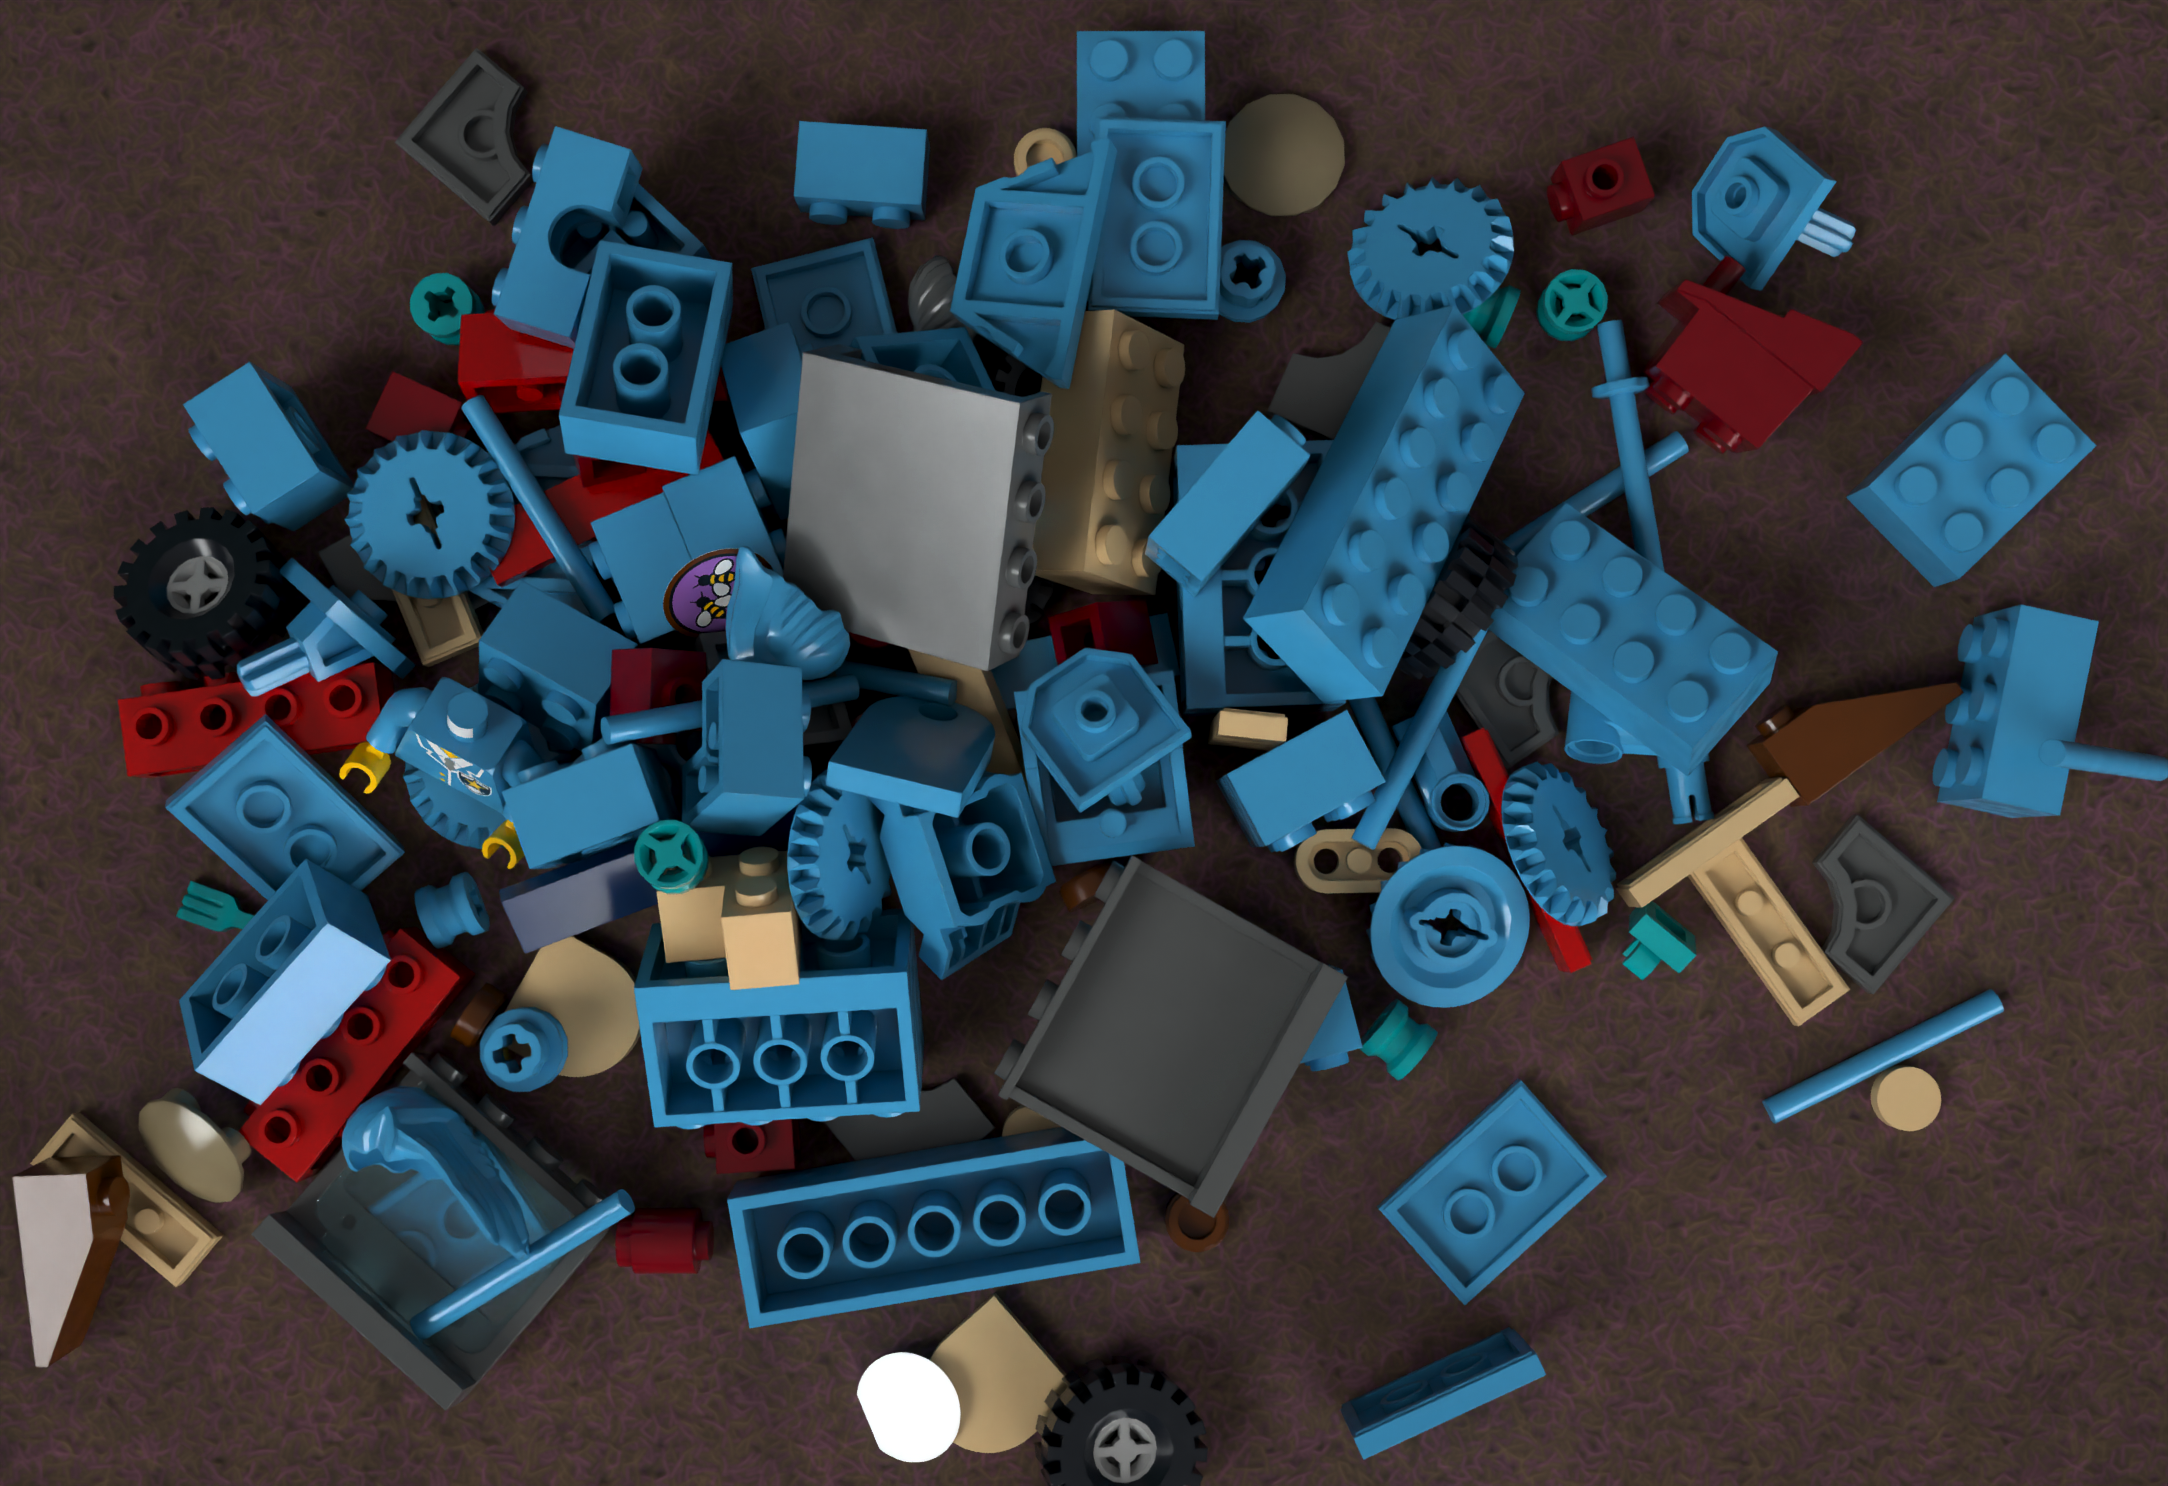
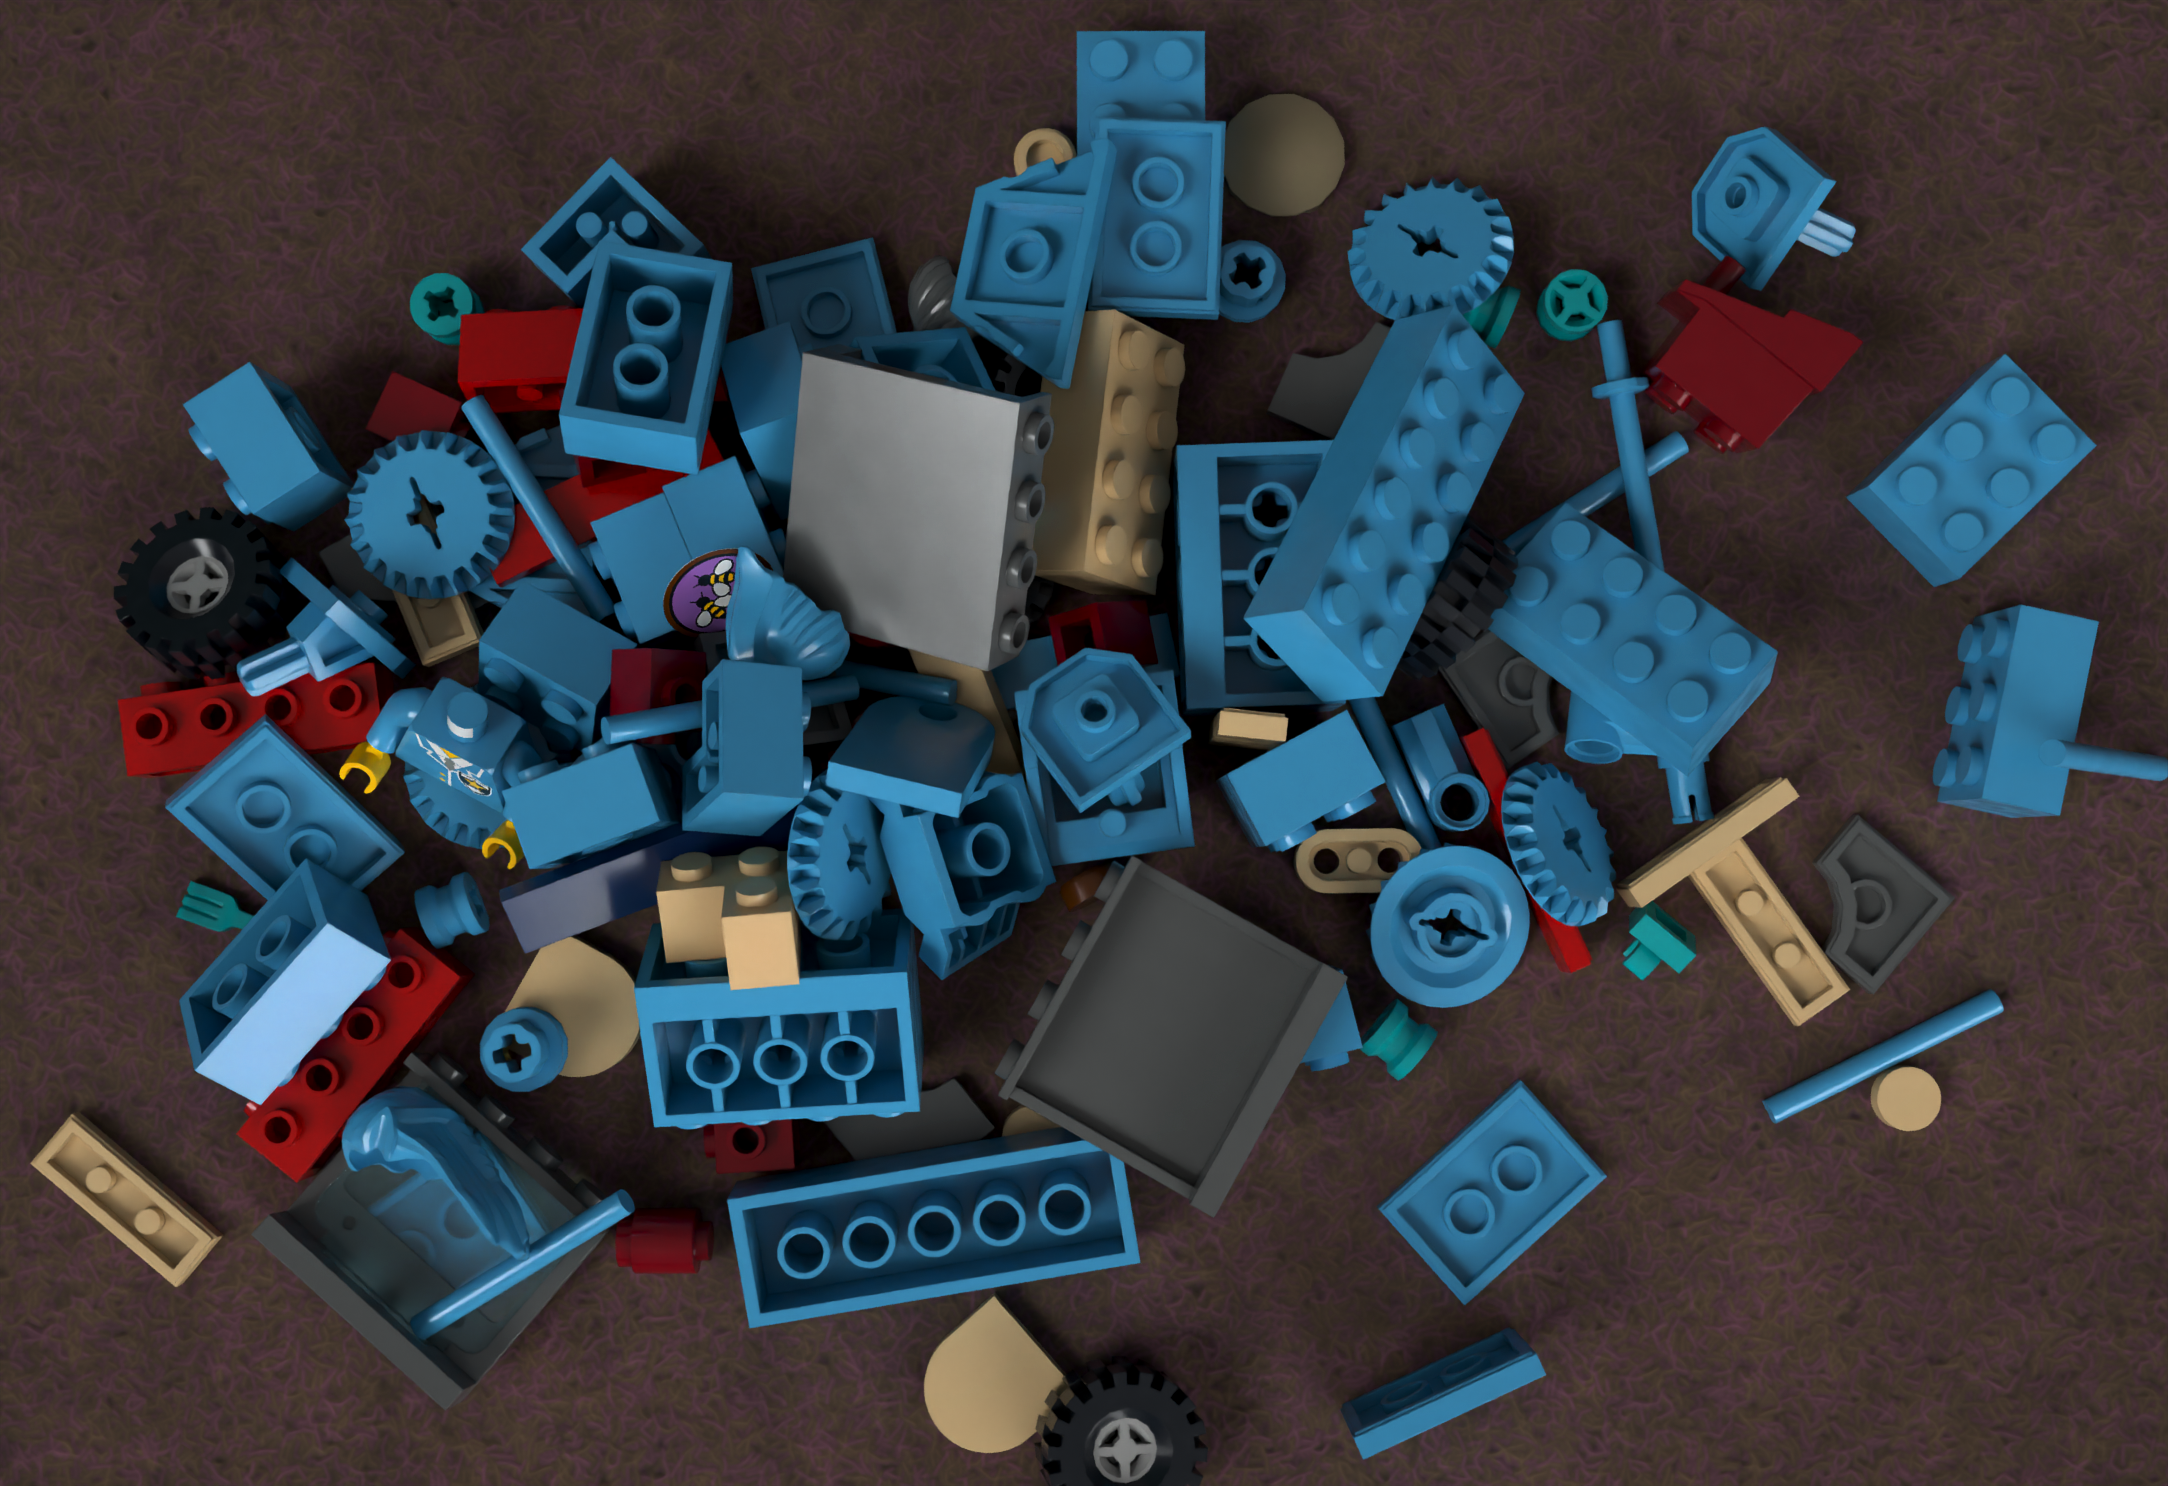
slope [12,1155,130,1367] -> none
dark tan dish [139,1088,251,1203] -> none
dark grey tile [395,48,533,226] -> none
reddish brown tile [450,982,508,1049] -> none
dark azure arch [492,126,643,349] -> none
teal wheel [634,820,709,894] -> none
dark azure brick [794,121,930,229] -> none
white sticker [857,1352,961,1462] -> none
dark azure brick [1145,410,1311,597] -> none
reddish brown tile [1165,1192,1229,1252] -> none
dark azure bar [1351,628,1489,850] -> none
dark red brick [1547,136,1655,236] -> none
reddish brown slope [1746,682,1964,807] -> none

